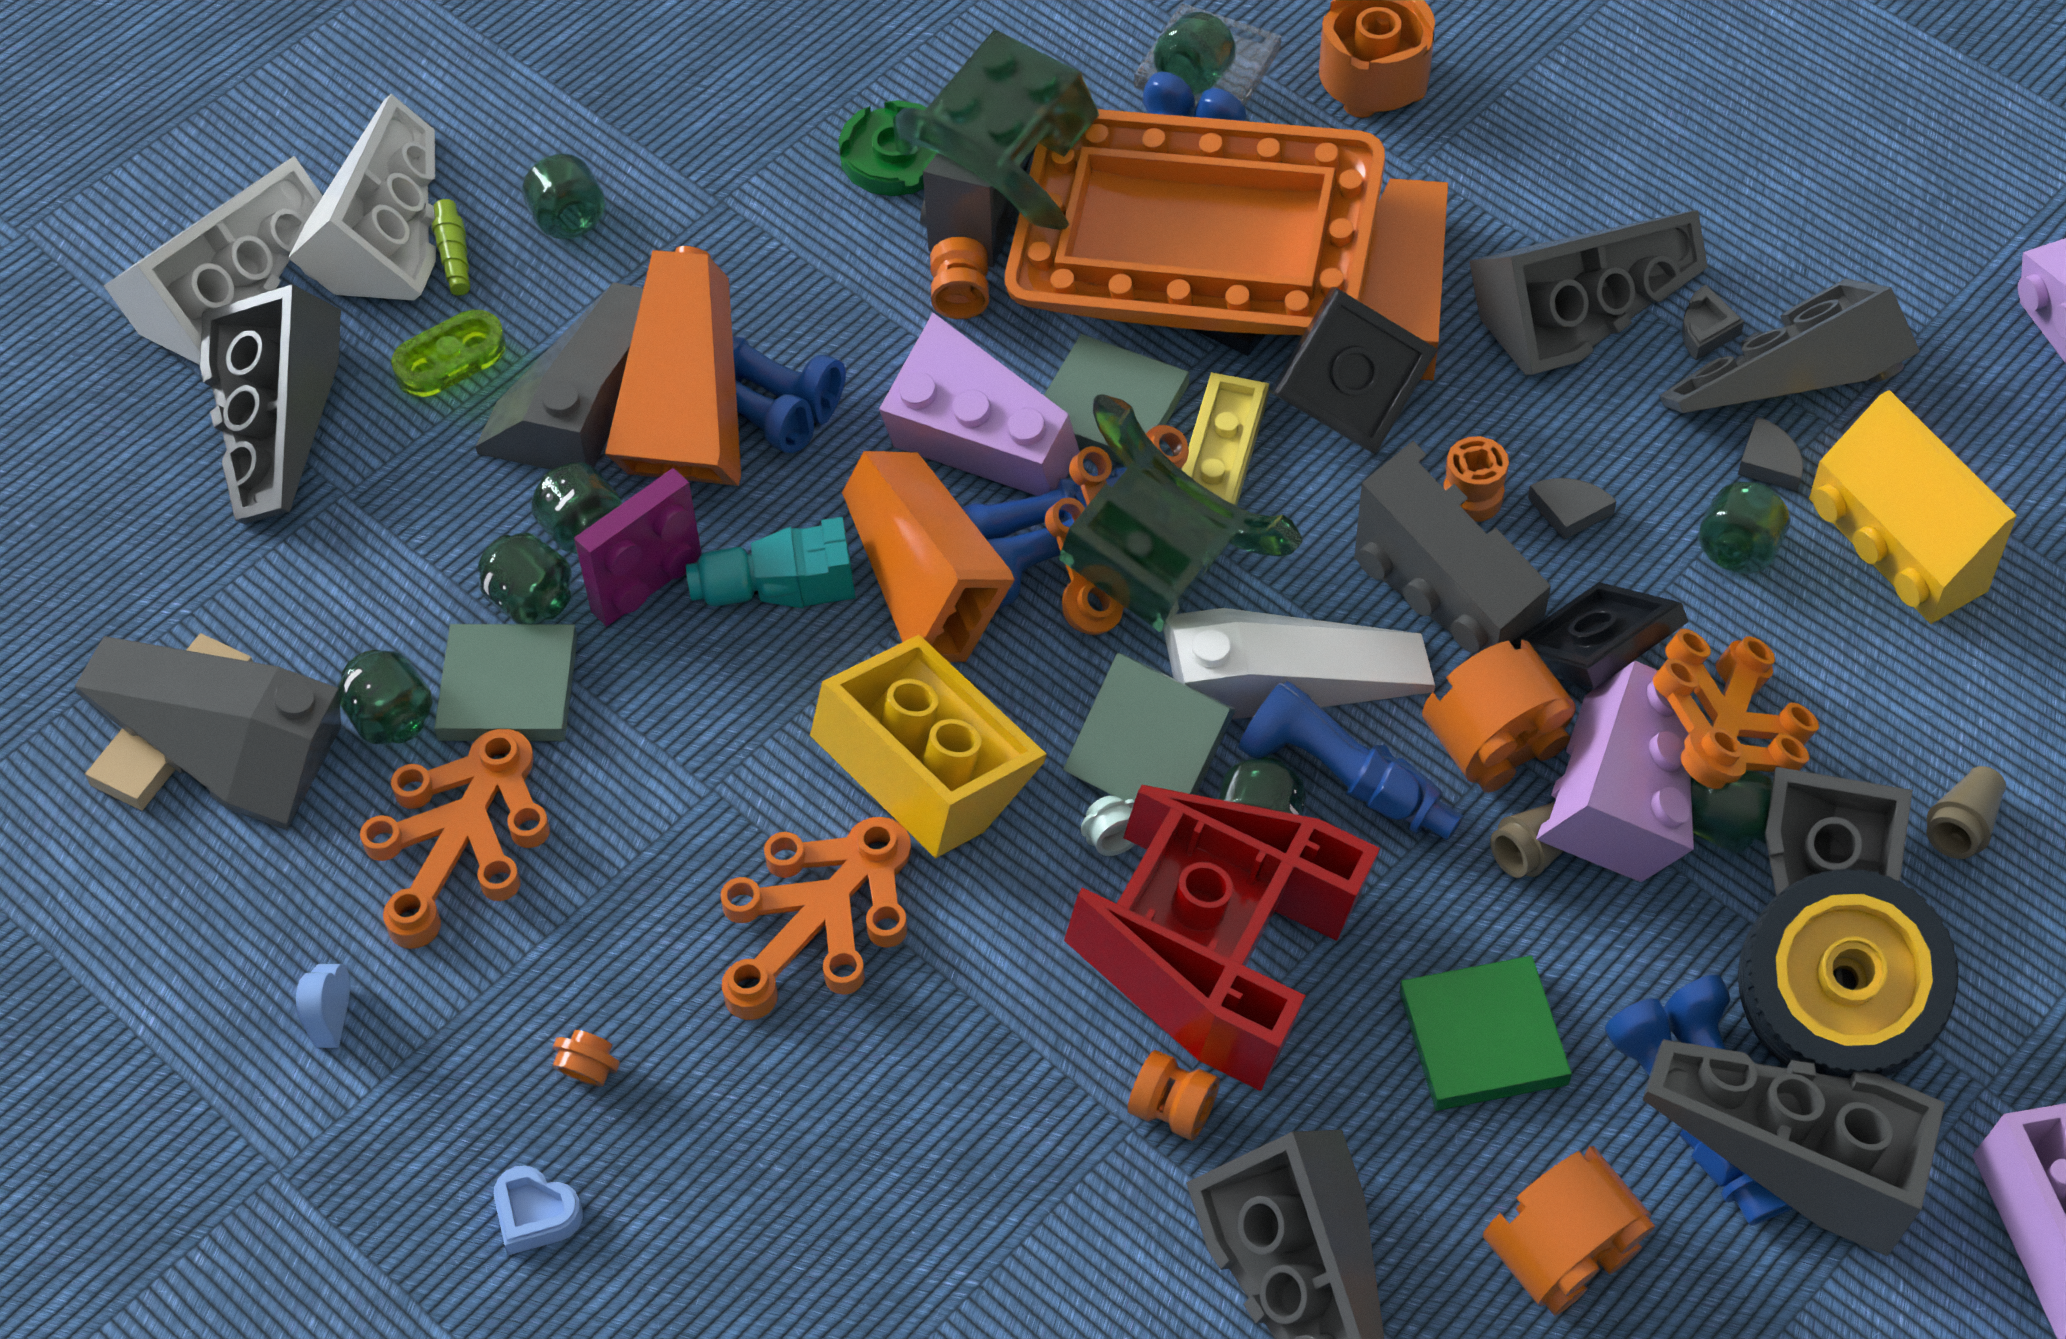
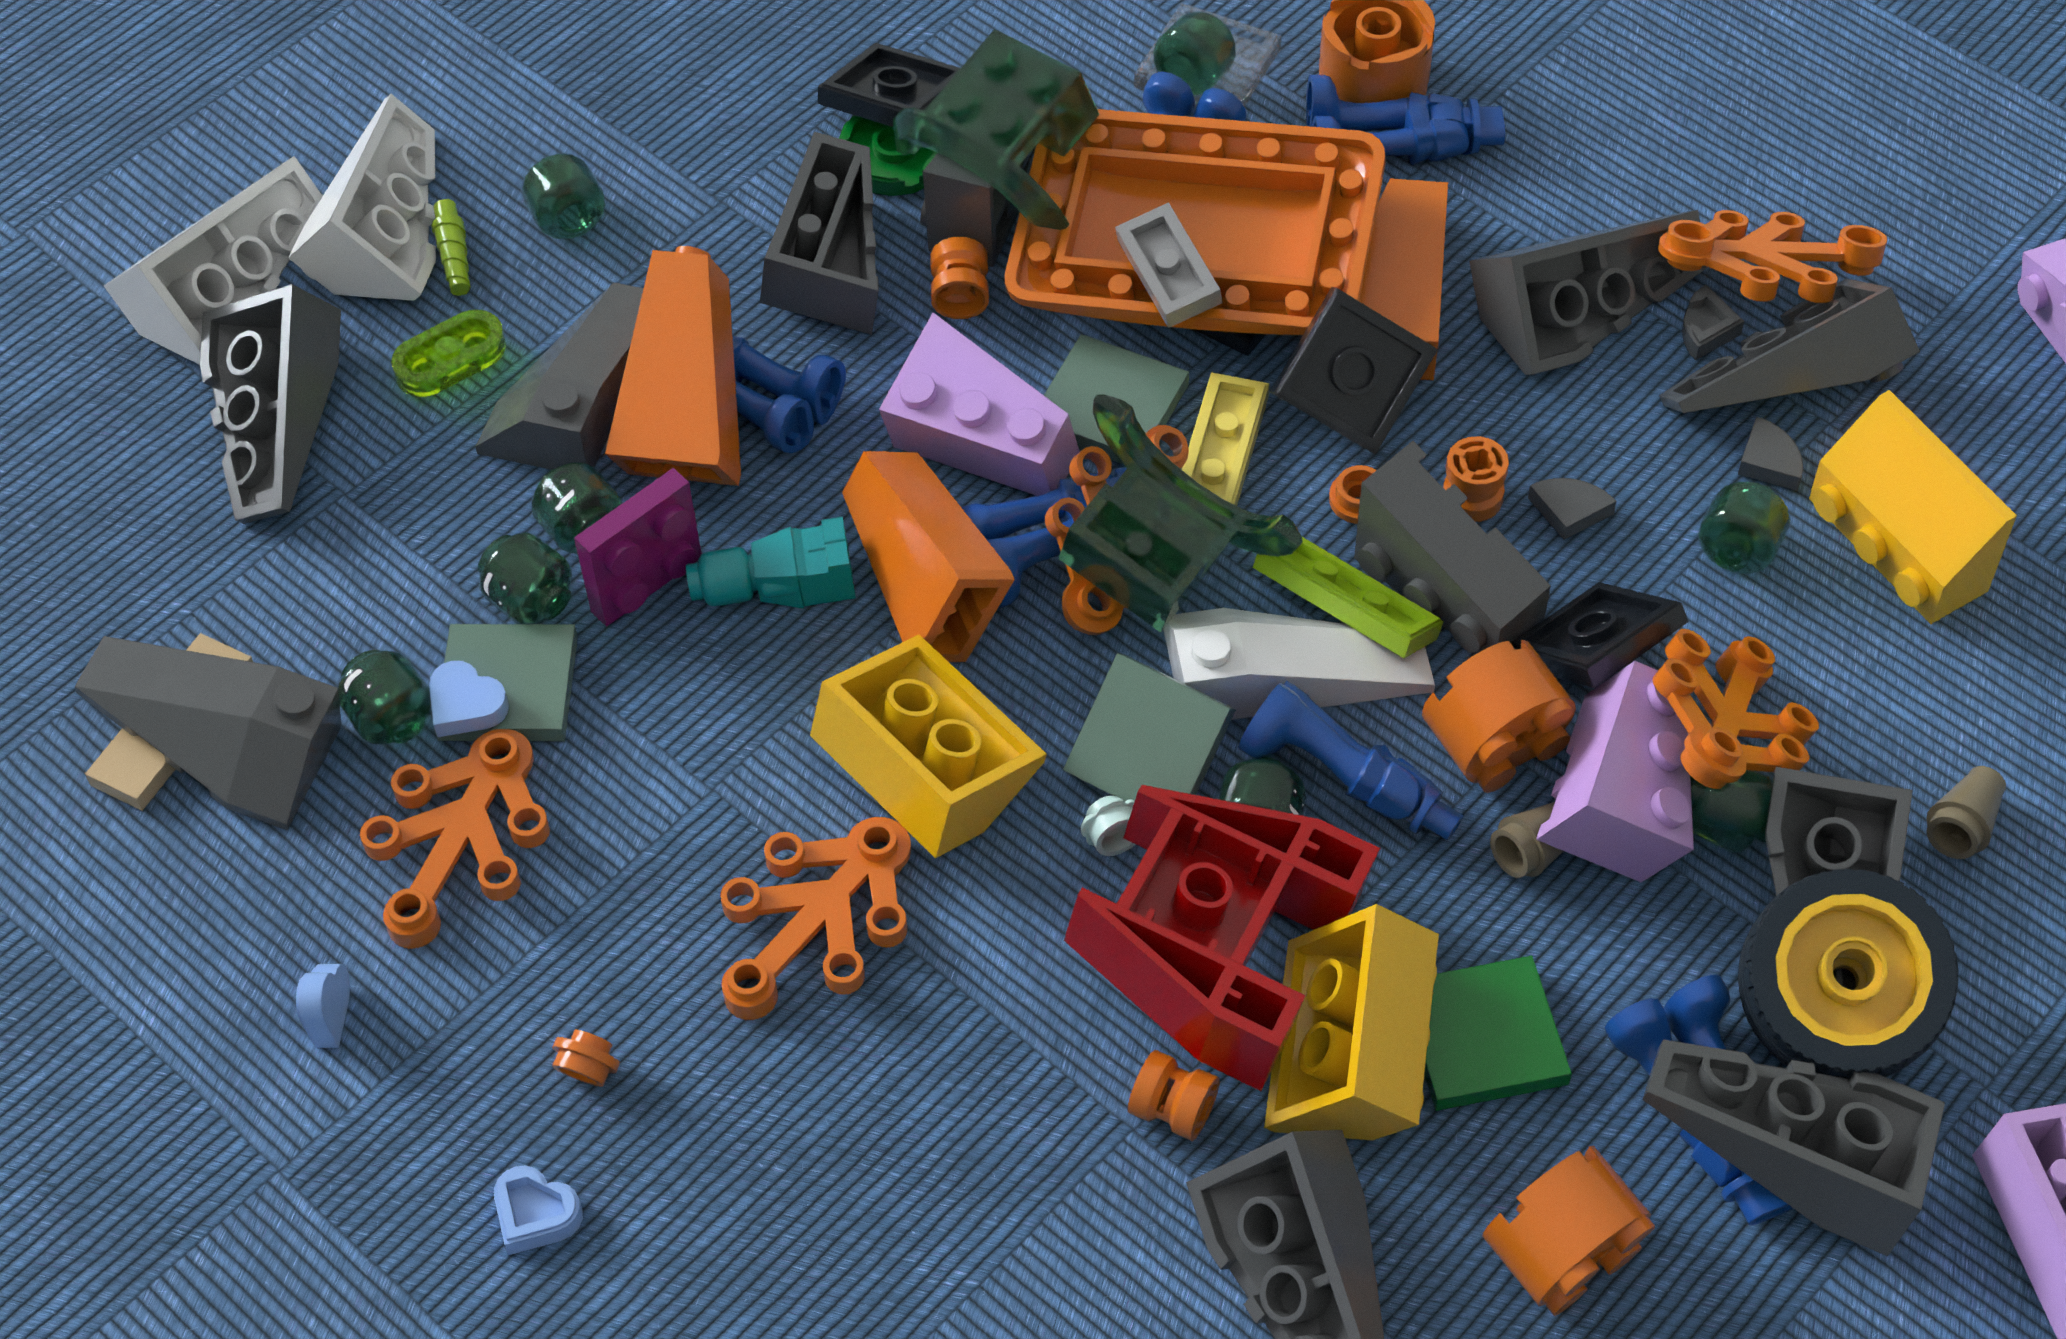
none -> light blue tile [429,661,509,737]
none -> dark grey wedge [760,131,879,335]
none -> black tile [818,43,971,134]
none -> light grey plate [1115,202,1223,328]
none -> lime tile [1252,532,1444,658]
none -> yellow slope [1264,904,1439,1141]
none -> blue piece [1306,74,1505,165]
none -> orange plate [1329,465,1376,524]
none -> orange plant [1658,210,1887,303]

